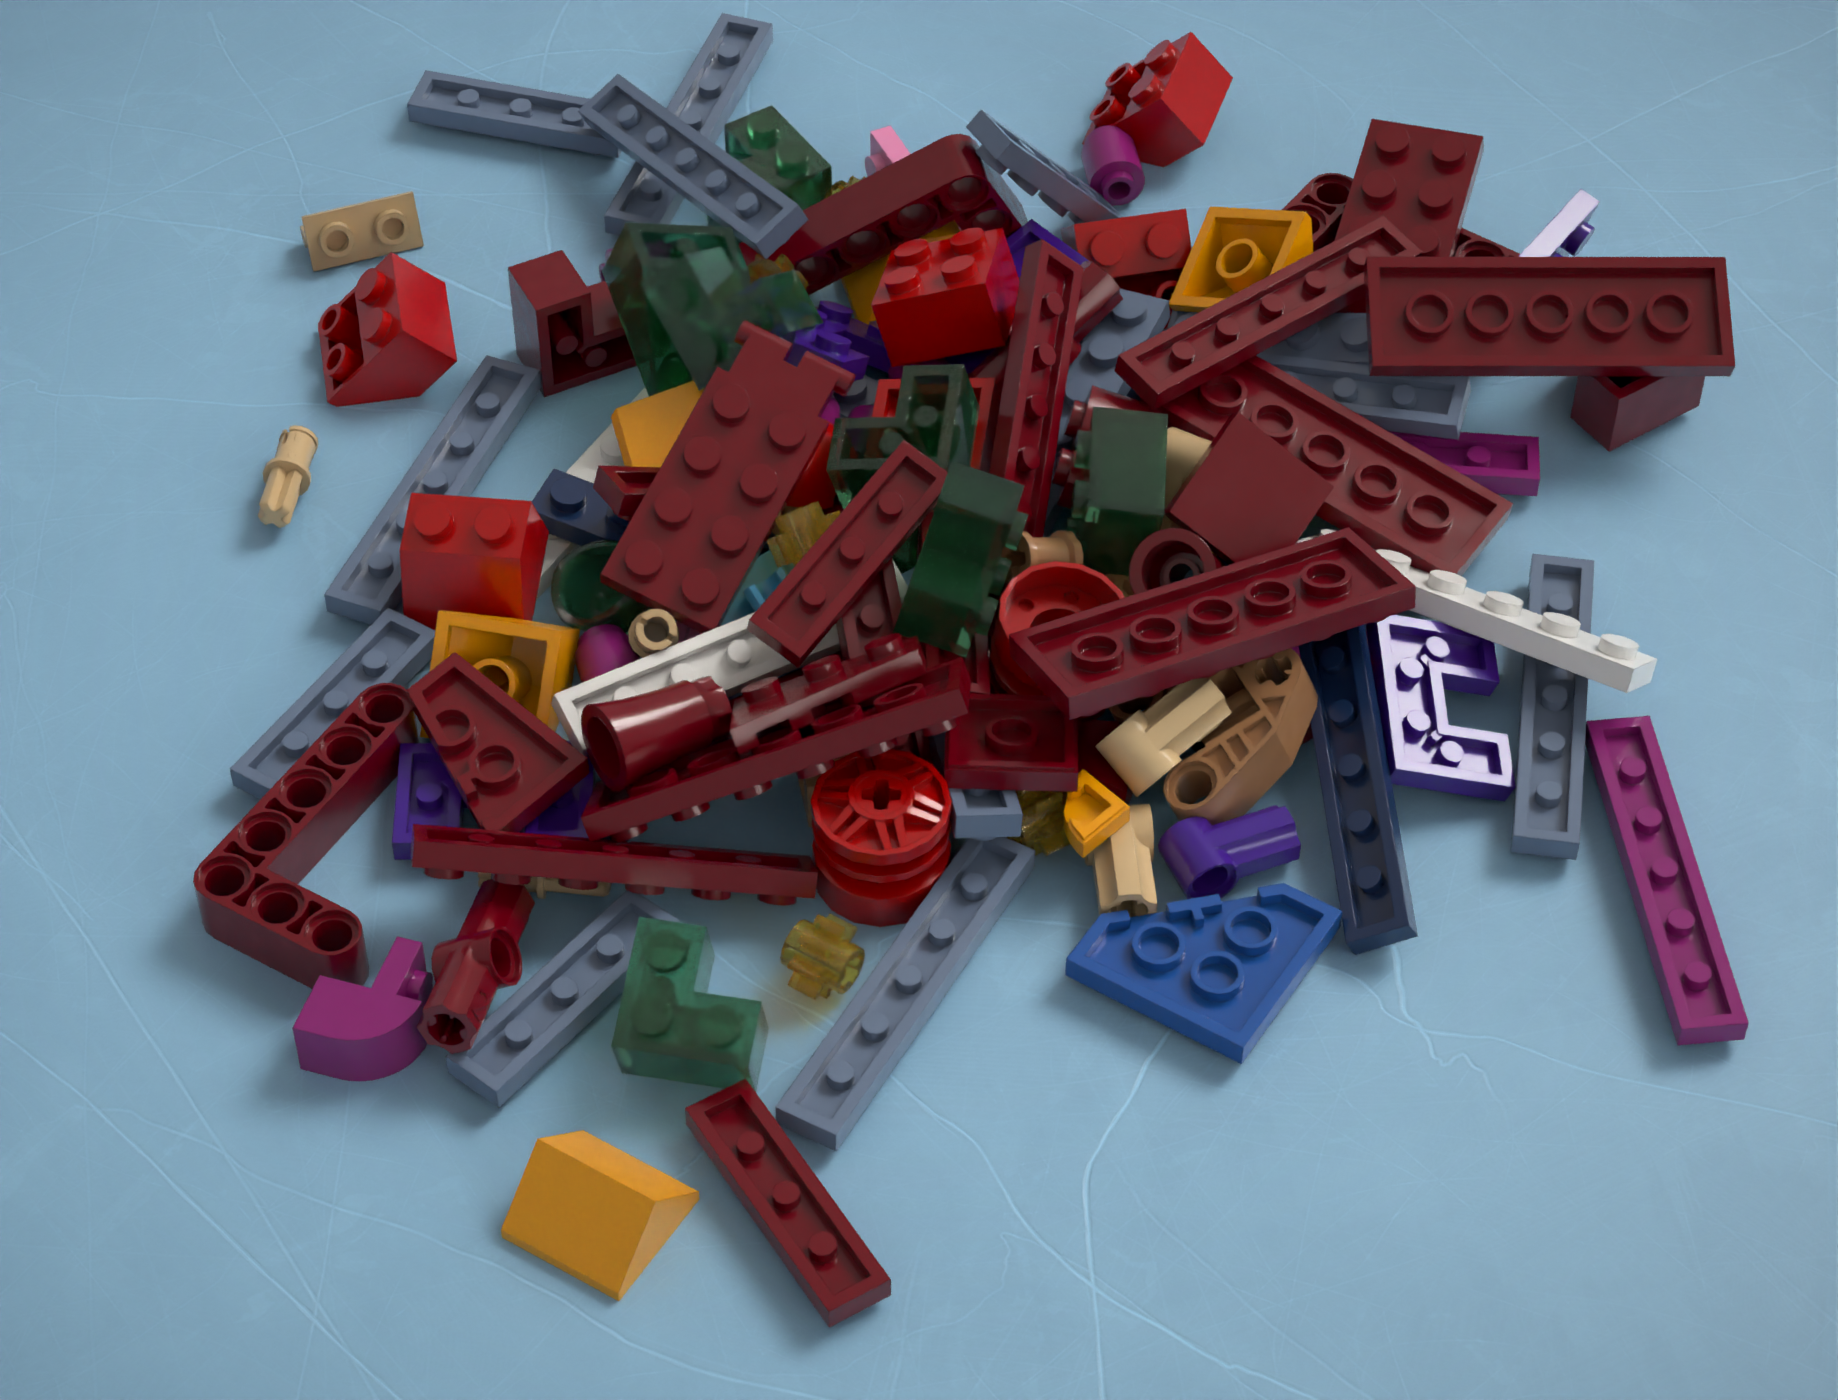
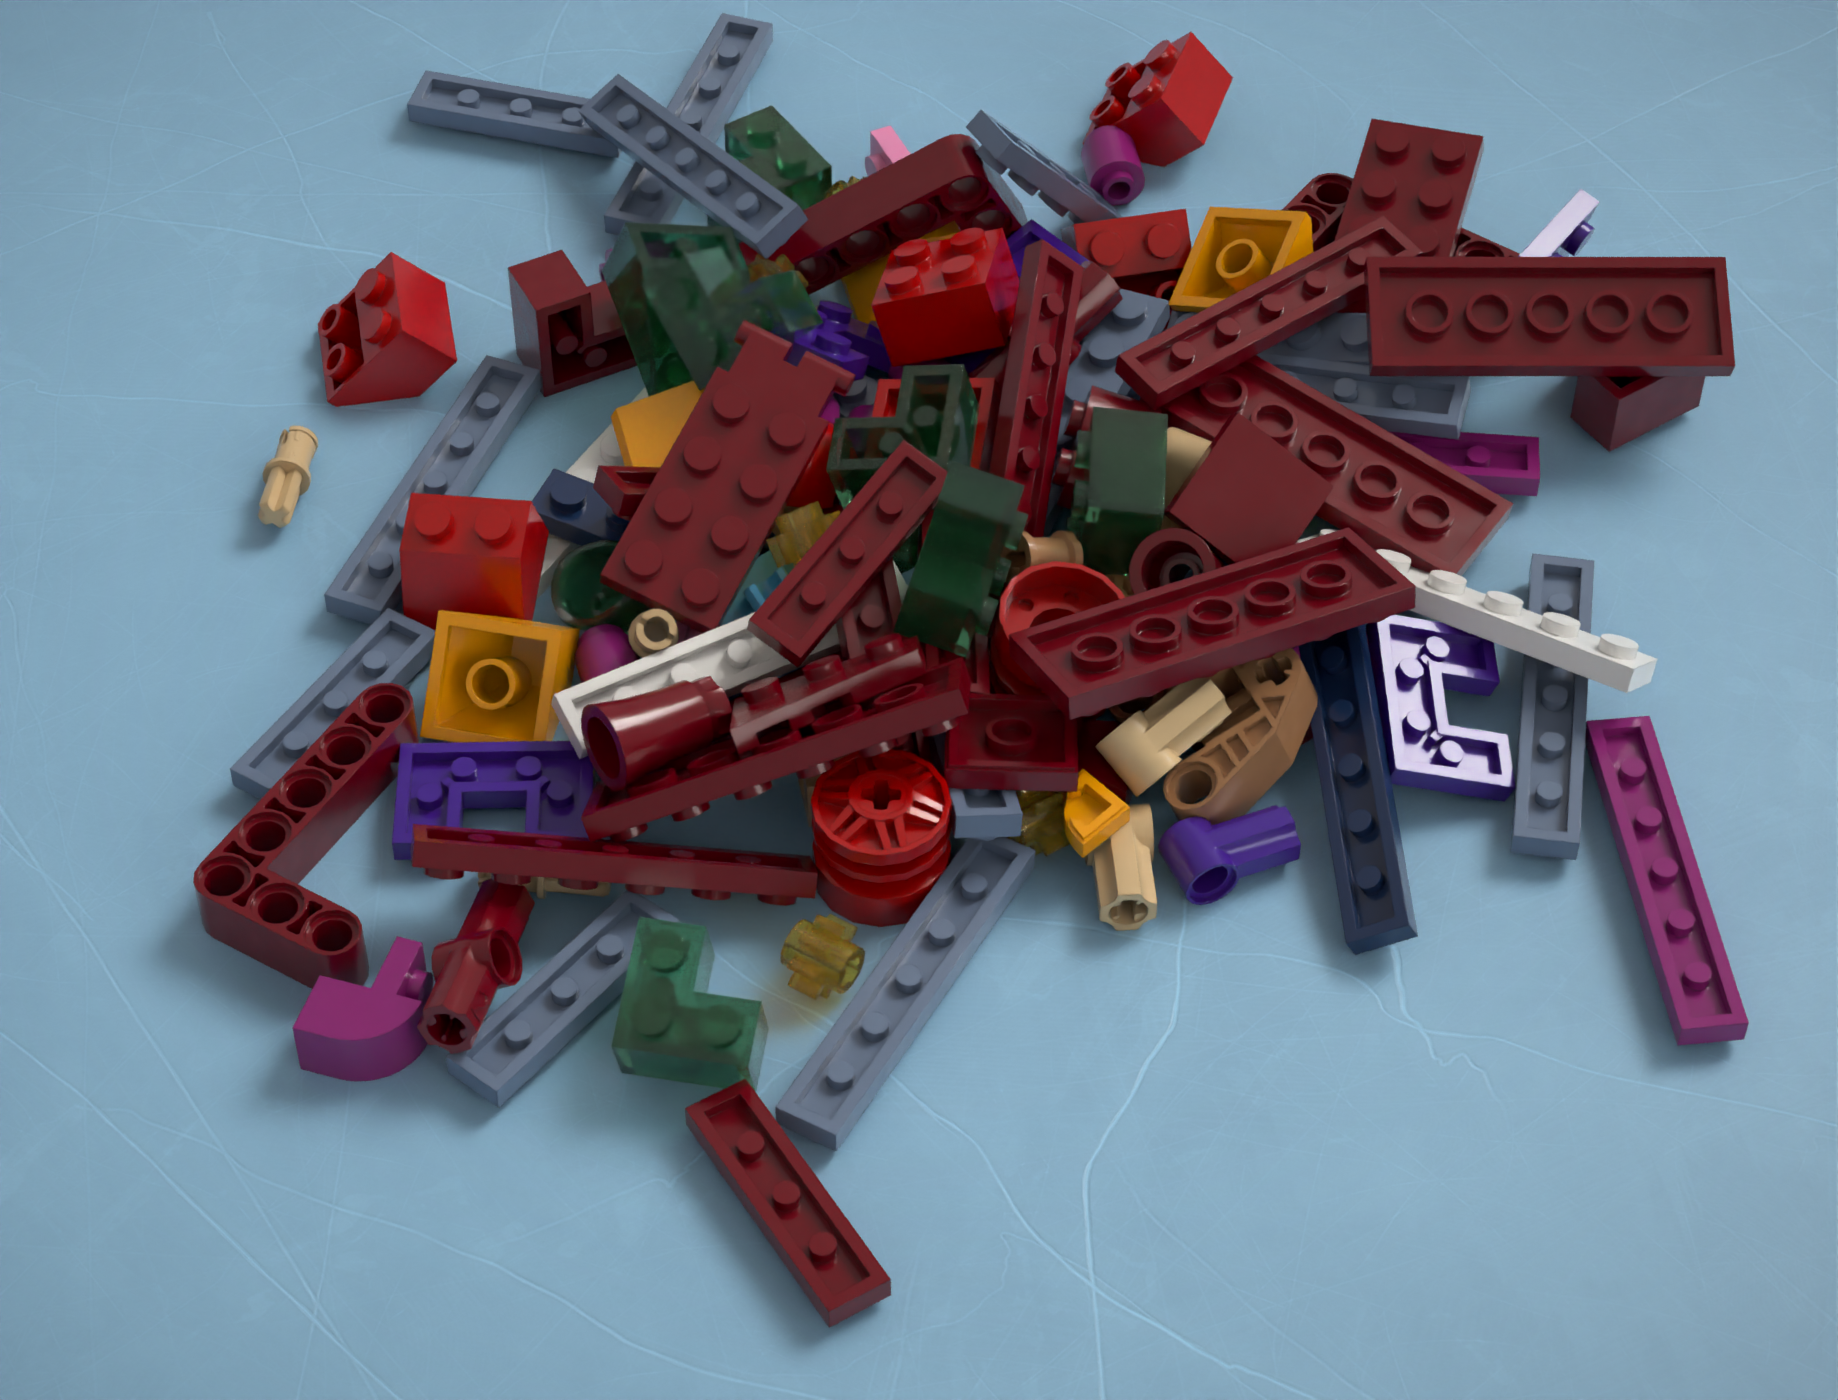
tan hinge [300,191,424,272] -> none
dark red wing [407,652,590,832] -> none
light orange slope [501,1130,699,1301] -> none
blue plate [1065,883,1343,1064] -> none

